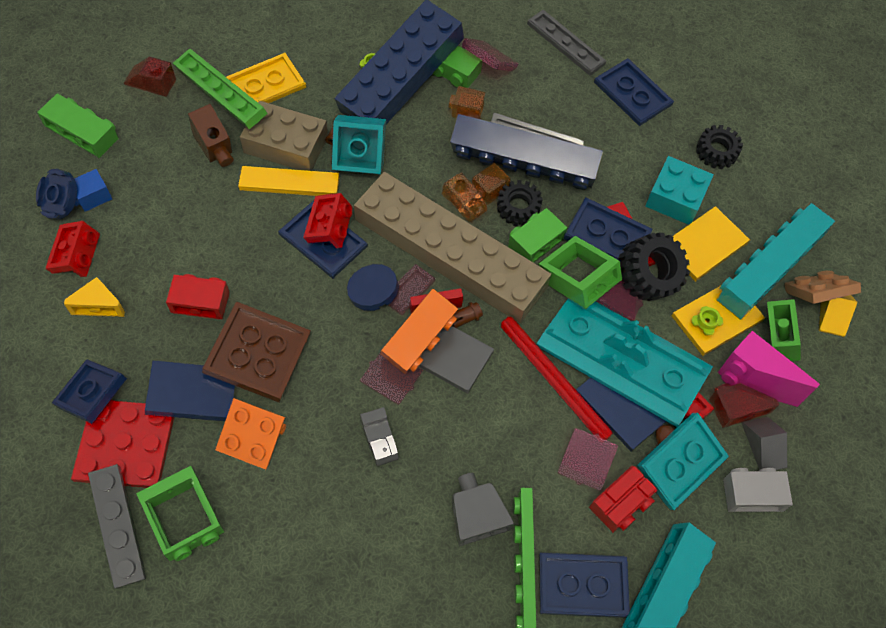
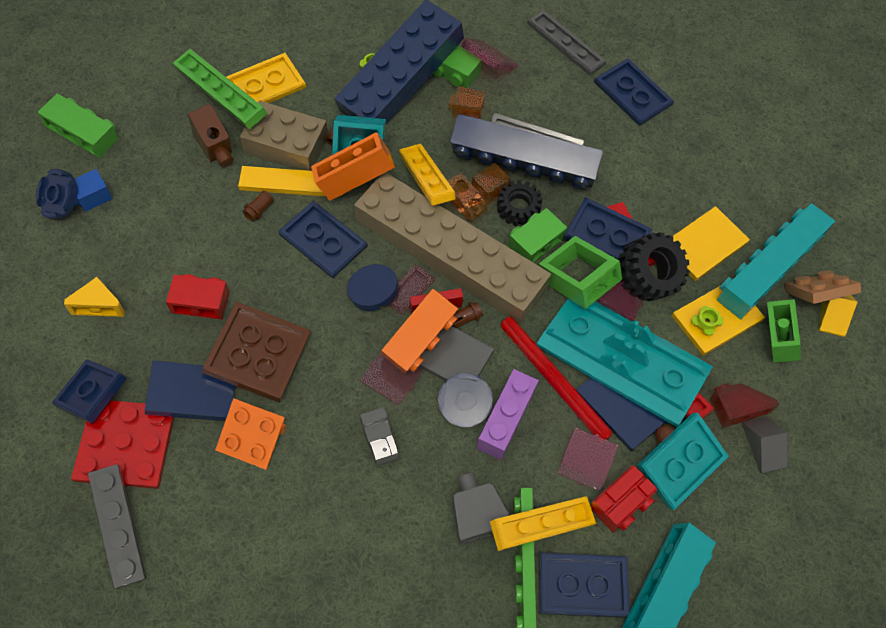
red bracket [45,221,100,277] -> none
clear red slope [124,56,176,97] -> none
bright green window [136,466,224,561] -> none
red bracket [303,193,353,248] -> none
teal brick [645,156,714,225] -> none
black tyre [696,125,743,169] -> none
dark pink slope [718,331,820,407] -> none
light grey brick [723,468,793,512] -> none
none -> reddish brown pin [243,190,274,222]
none -> orange brick [311,132,395,201]
none -> yellow tile [399,144,455,206]
none -> tile [438,373,493,428]
none -> medium lavender brick [477,369,539,461]
none -> yellow tile [489,496,596,551]

